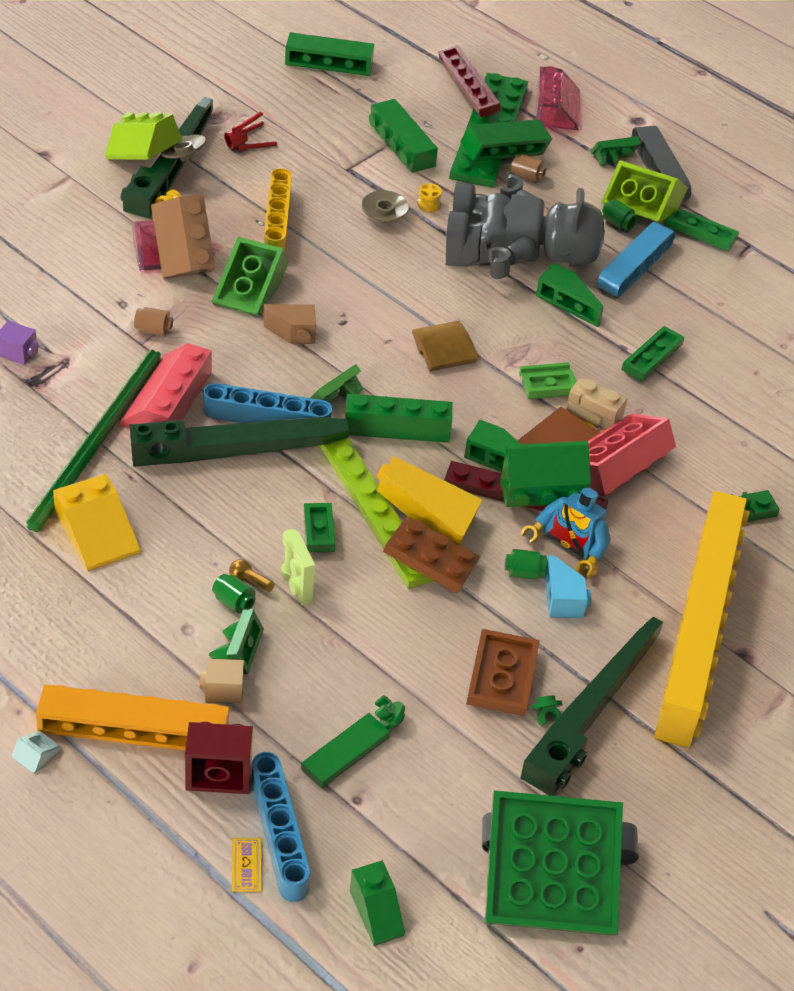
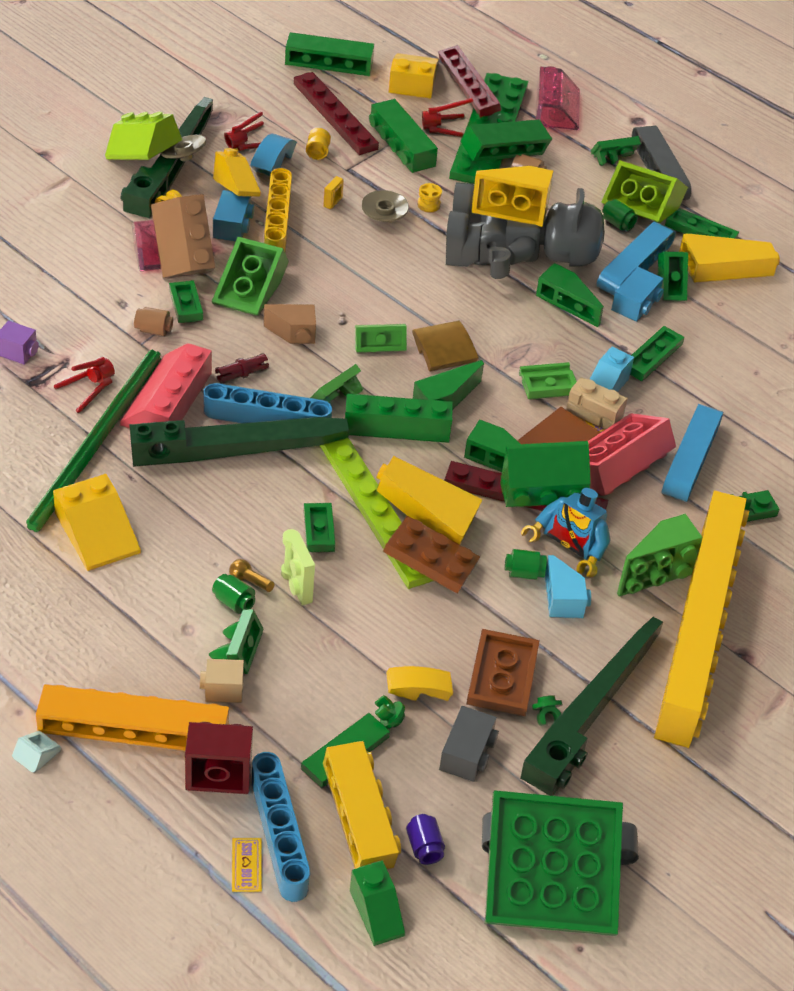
none -> red plant [54,357,115,413]
none -> green plate [169,280,203,323]
none -> yellow slope [213,148,261,197]
none -> dark azure brick [213,190,255,241]
none -> dark red pin [215,353,269,384]
none -> dark azure brick [250,133,297,176]
none -> dark red plate [294,72,379,156]
none -> yellow wheel [306,128,331,160]
none -> yellow tile [323,176,344,209]
none -> yellow brick [323,741,401,869]
none -> bright green hinge [355,324,407,352]
none -> yellow slope [386,666,453,701]
none -> yellow slope [388,53,439,98]
none -> dark purple brick [406,814,445,865]
none -> green slope [413,360,484,409]
none -> red plant [422,98,473,137]
none -> dark grey brick [439,706,499,782]
none -> yellow slope [471,166,553,227]
none -> medium azure slope [590,346,634,392]
none -> dark azure brick [611,267,664,322]
none -> bright green slope [617,514,703,597]
none -> green slope [657,251,688,301]
none -> dark azure beam [661,404,724,502]
none -> yellow slope [679,234,780,283]

